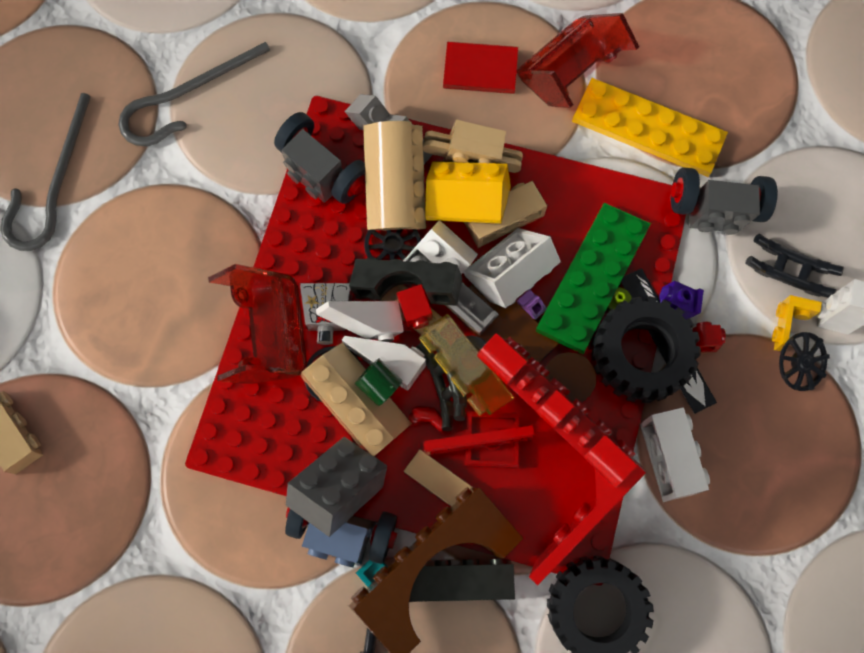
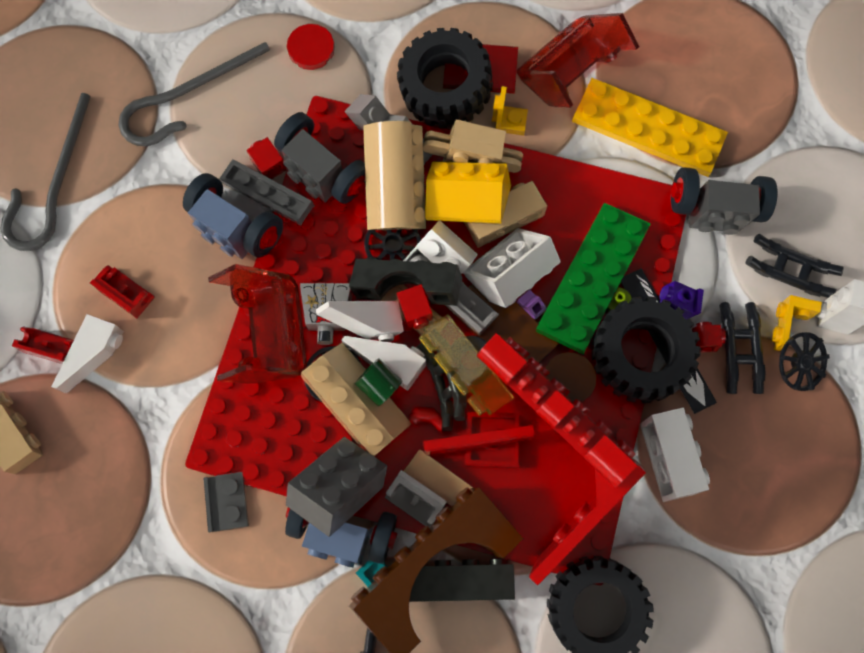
none -> red hinge [12,326,74,364]
none -> white slope [51,314,124,394]
none -> red hinge [90,265,155,319]
none -> brick [182,173,283,260]
none -> dark grey plate [203,472,249,533]
none -> dark grey plate [219,159,314,226]
none -> red brick [246,137,287,180]
none -> red tile [286,24,335,70]
none -> light grey hinge [385,470,447,528]
none -> black tyre [397,28,493,128]
none -> yellow bracket [492,86,528,136]
none -> black piece [719,302,766,394]

